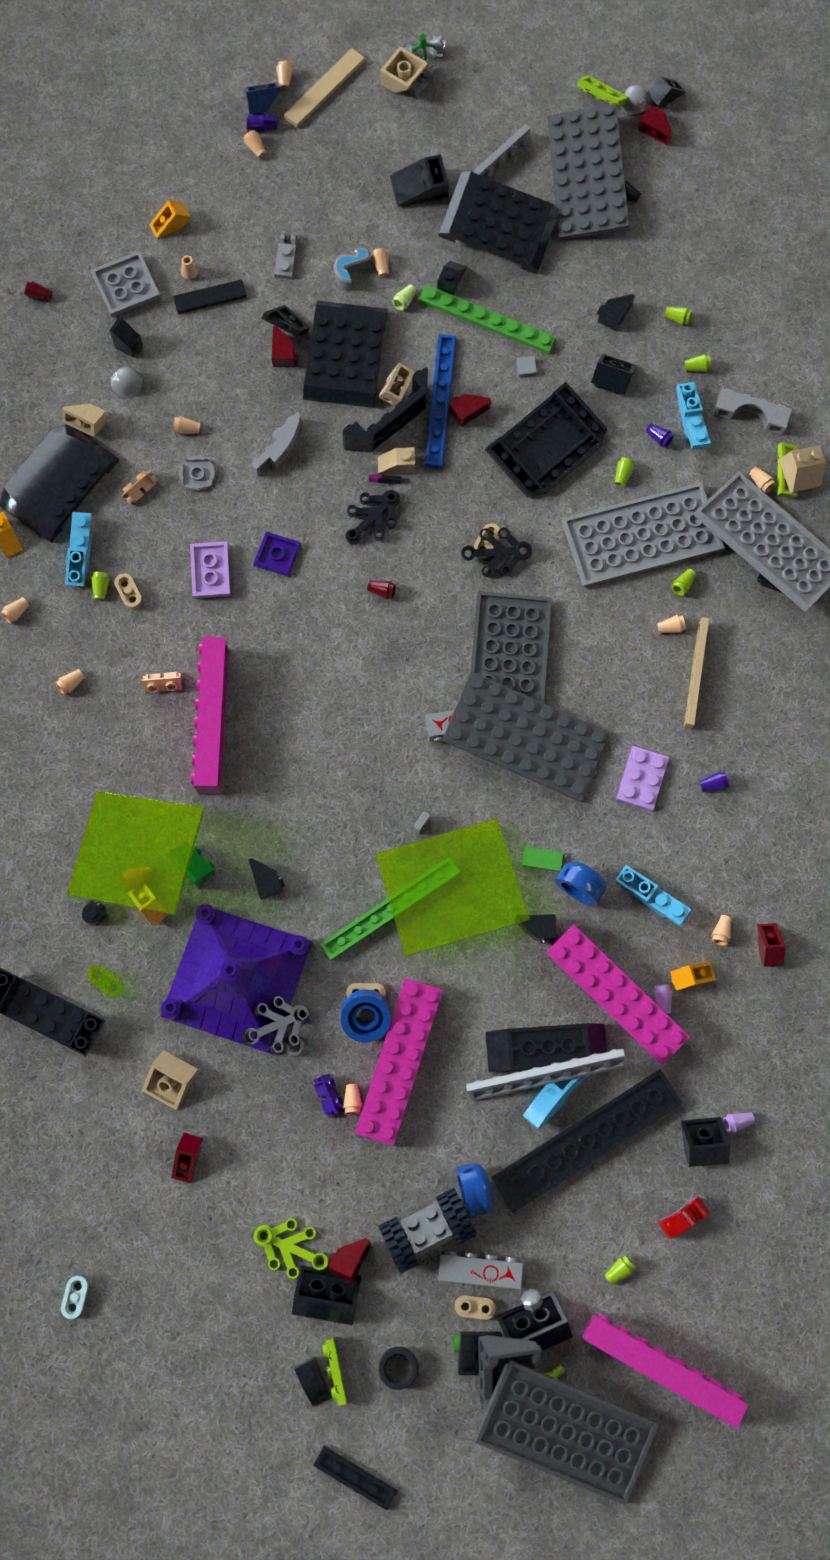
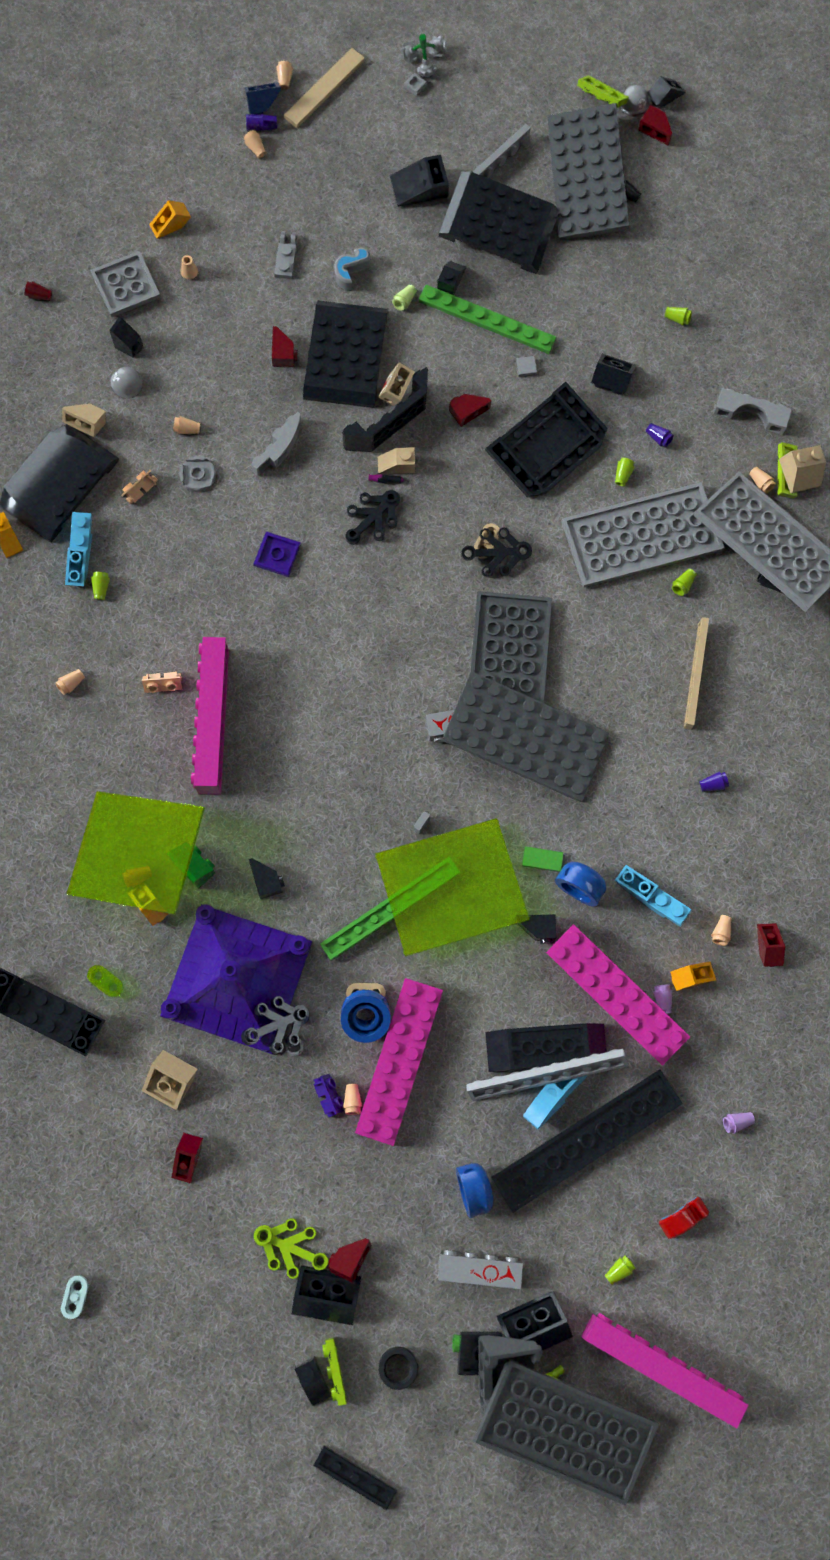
light nougat cone [0,597,30,623] -> none
black plate [82,900,108,926] -> none
tan plate [114,573,142,609] -> none
black tile [173,279,247,314] -> none
lavender plate [190,541,231,599] -> none
pearl dark grey wing [261,305,310,337] -> none
dark red cone [367,580,396,599] -> none
light nougat cone [371,248,389,277] -> none
plate [378,1188,477,1274] -> none
tan slope [380,46,428,93] -> none
blue tile [424,334,456,469] -> none
tan plate [454,1295,496,1320] -> none
light grey tile [521,1289,543,1311] -> none
black slope [597,294,635,331] -> none
lavender plate [616,746,669,811] -> none
light nougat cone [657,615,686,634] -> none
medium azure slope [676,382,711,450] -> none
black slope [681,1117,730,1167] -> none
lime cone [685,354,711,372] -> none

